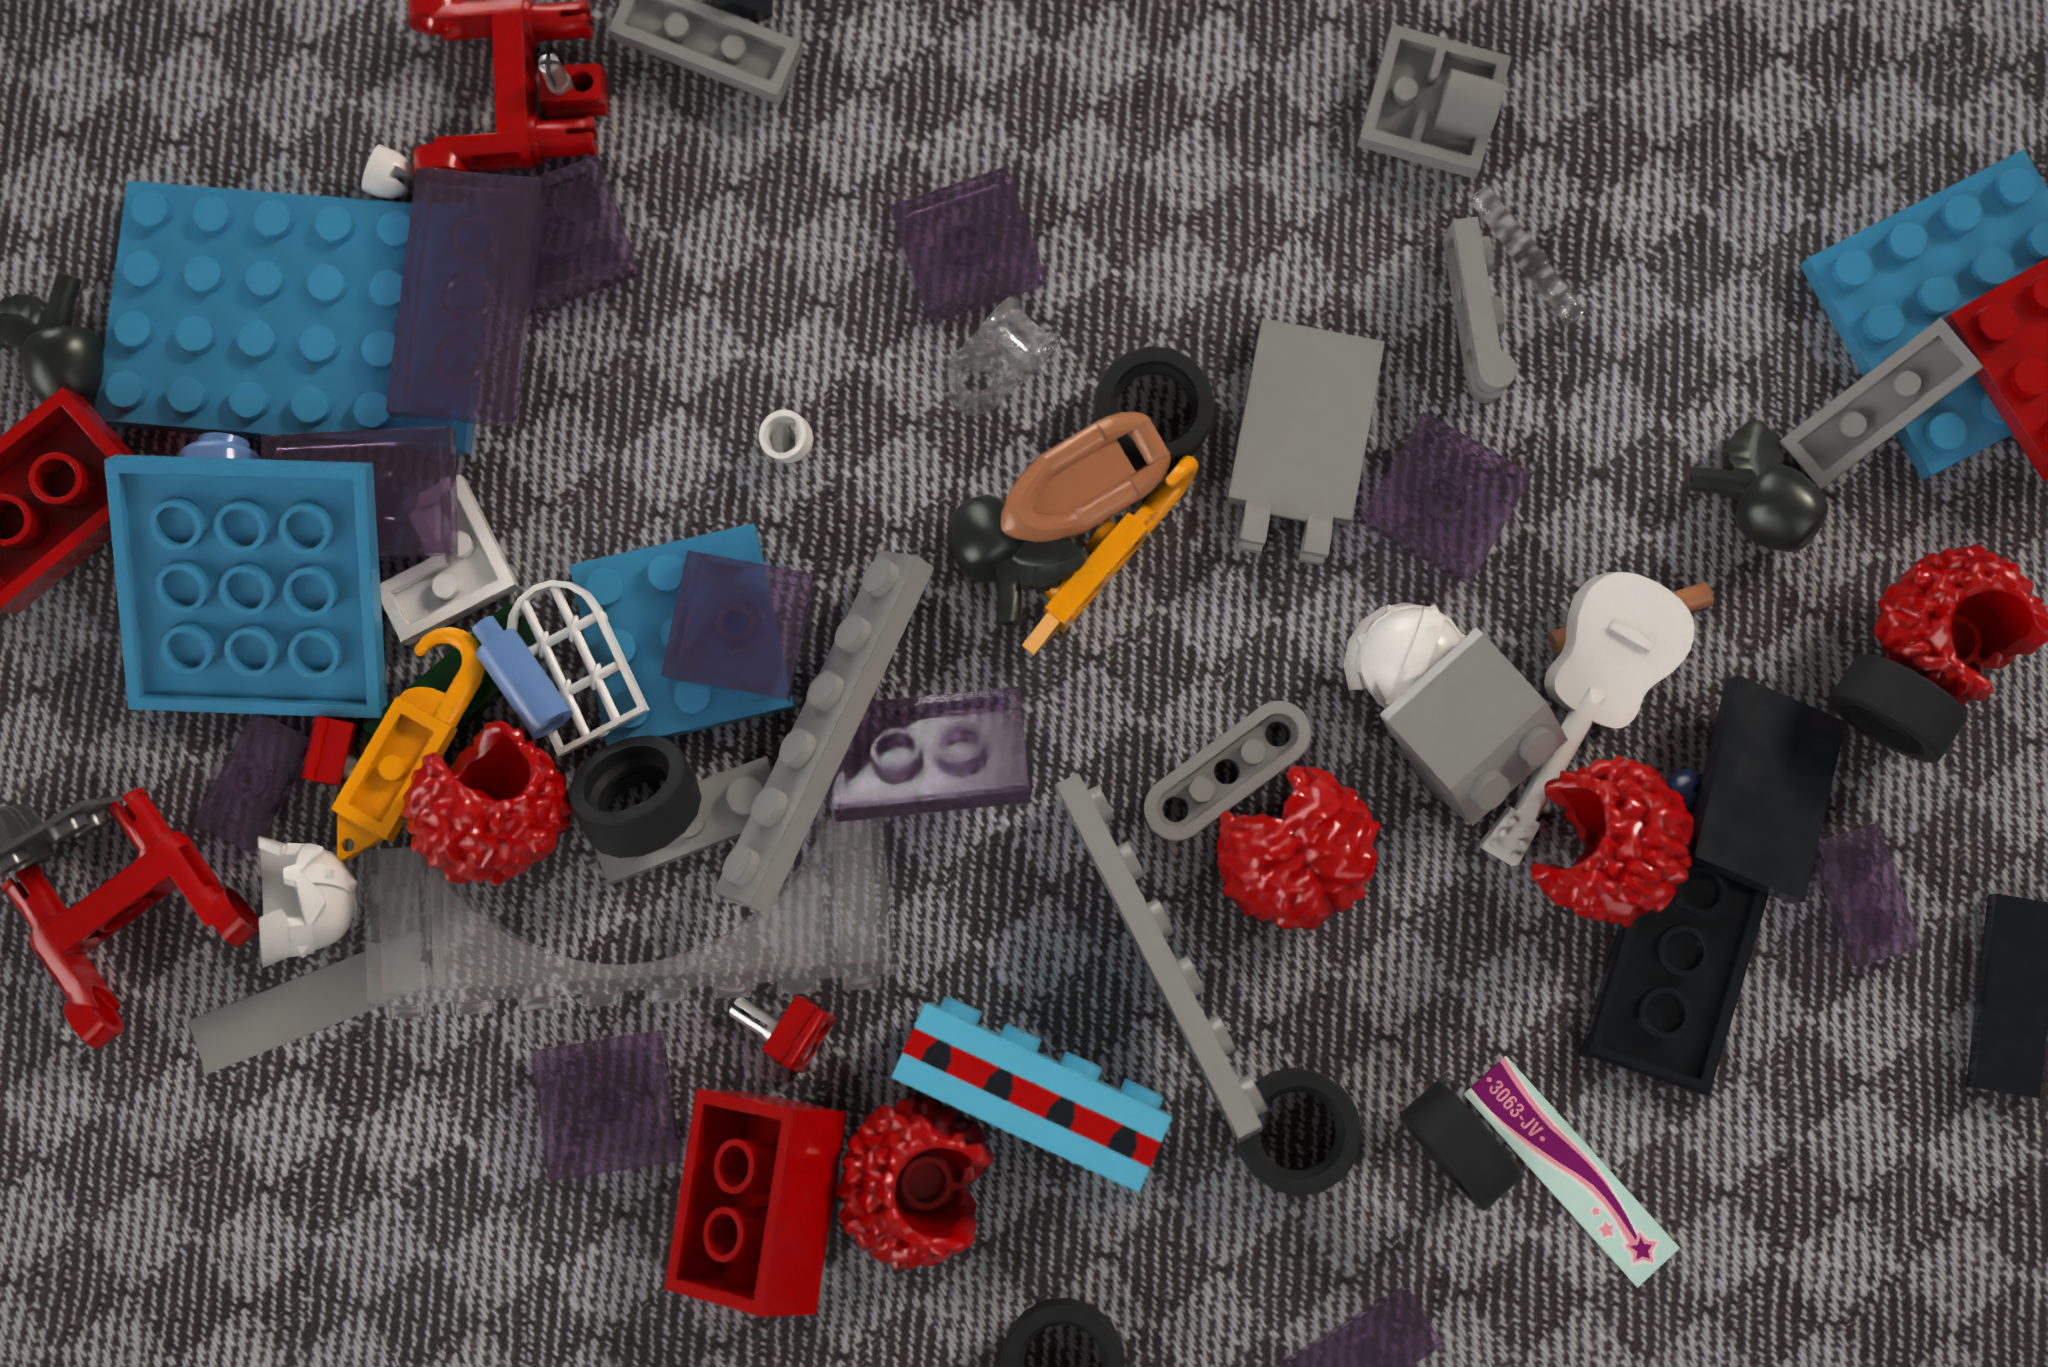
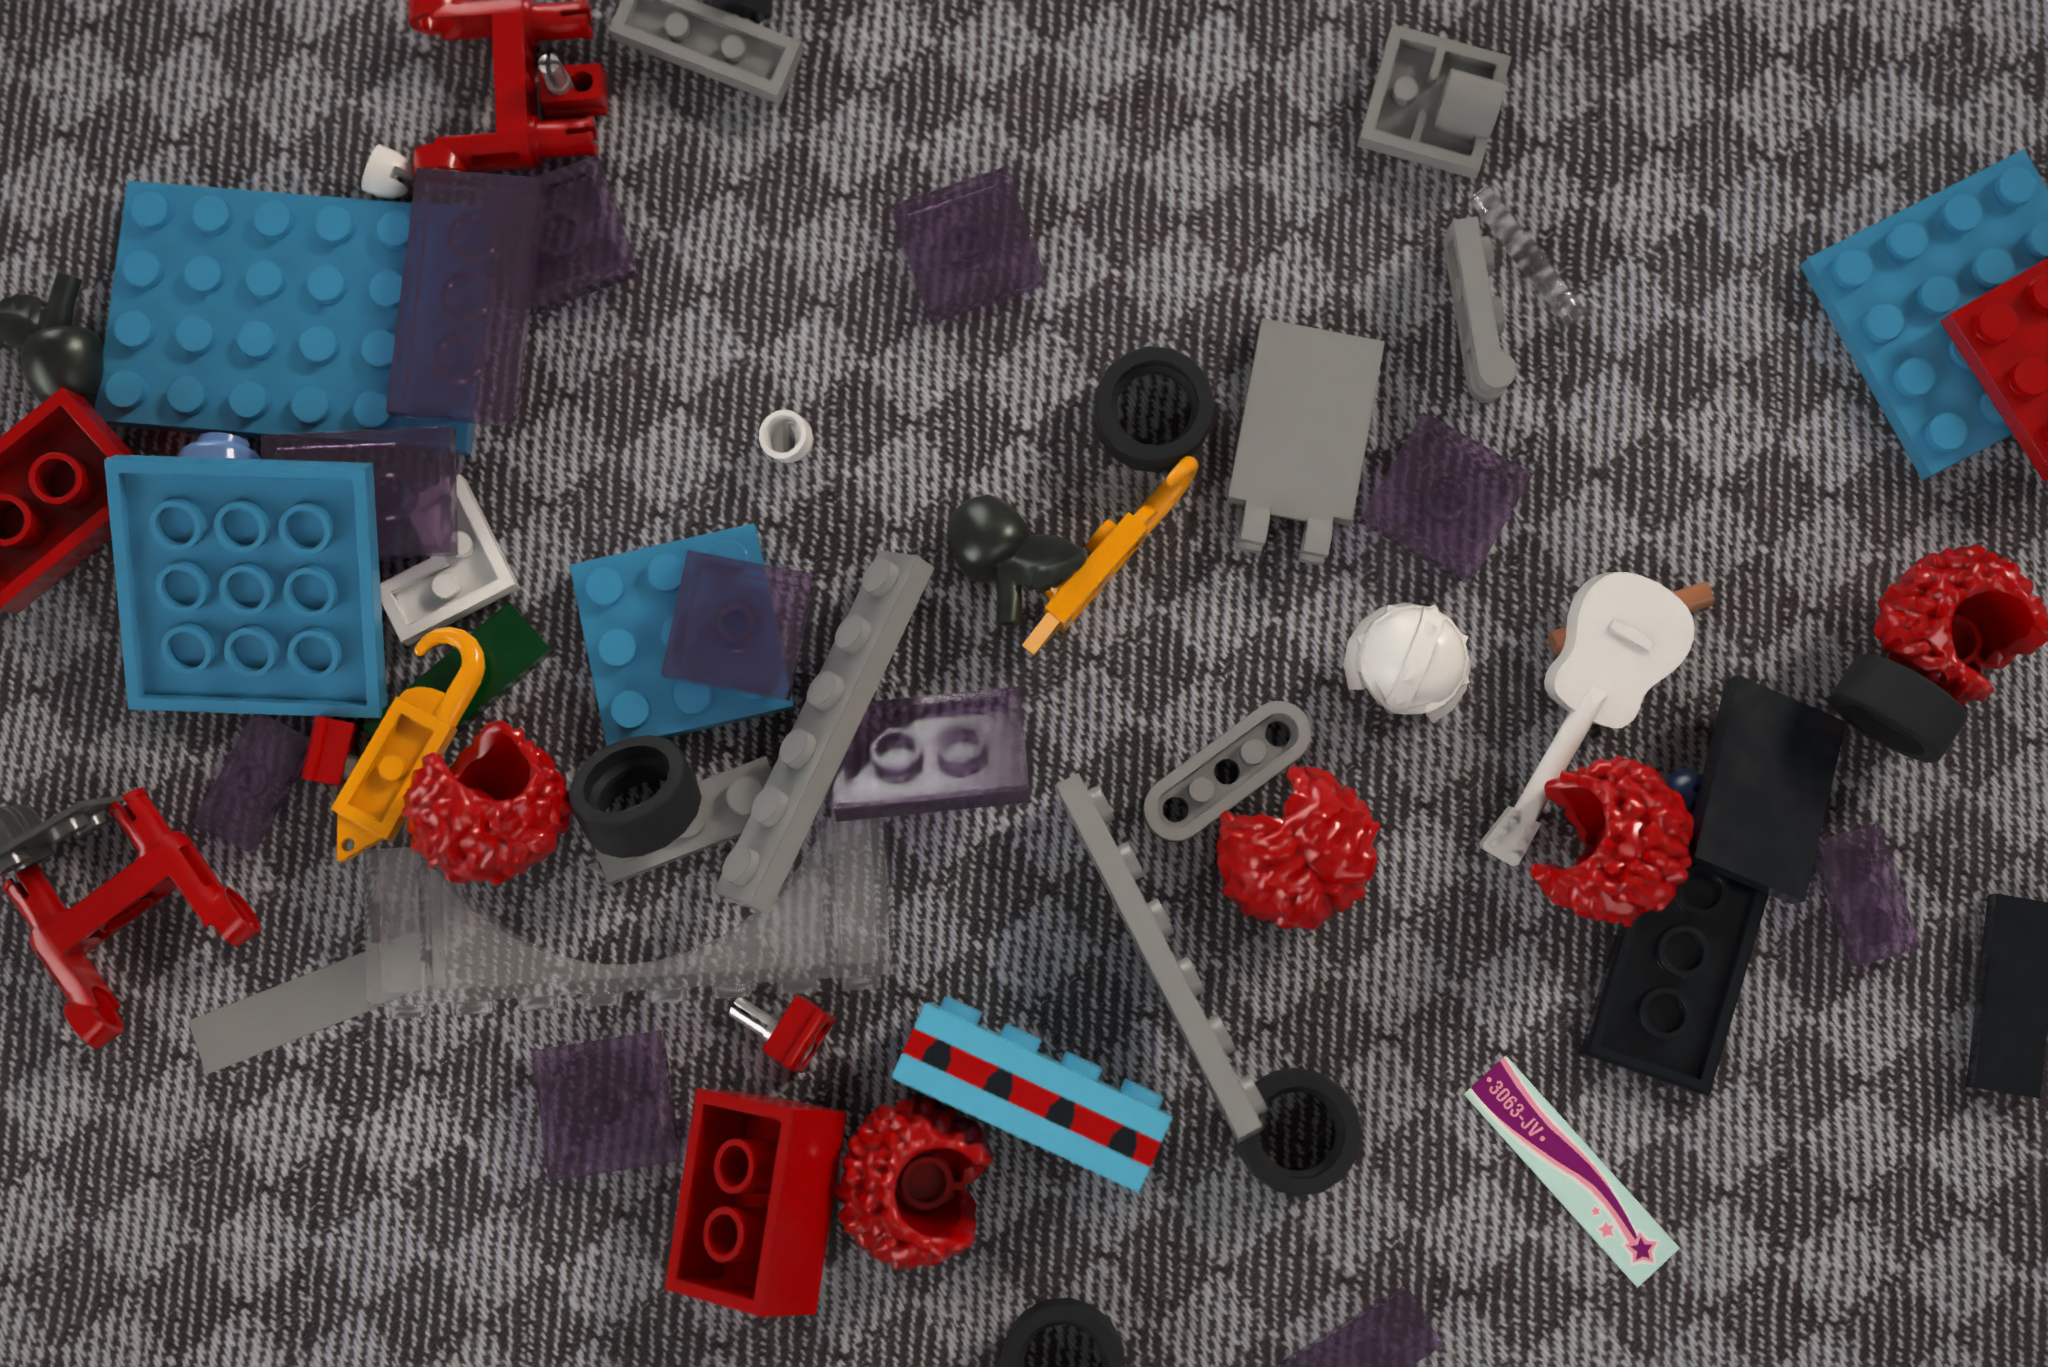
white helmet [258,836,358,968] -> none
medium blue cylinder [472,616,573,739] -> none
white window [506,580,650,757] -> none
clear piece [947,295,1061,417] -> none
nougat piece [1001,412,1171,542] -> none
light grey slope [1379,627,1568,826] -> none
black tyre [1400,1081,1523,1211] -> none
pearl dark grey piece [1689,419,1828,552] -> none
light grey plate [1780,318,1983,491] -> none

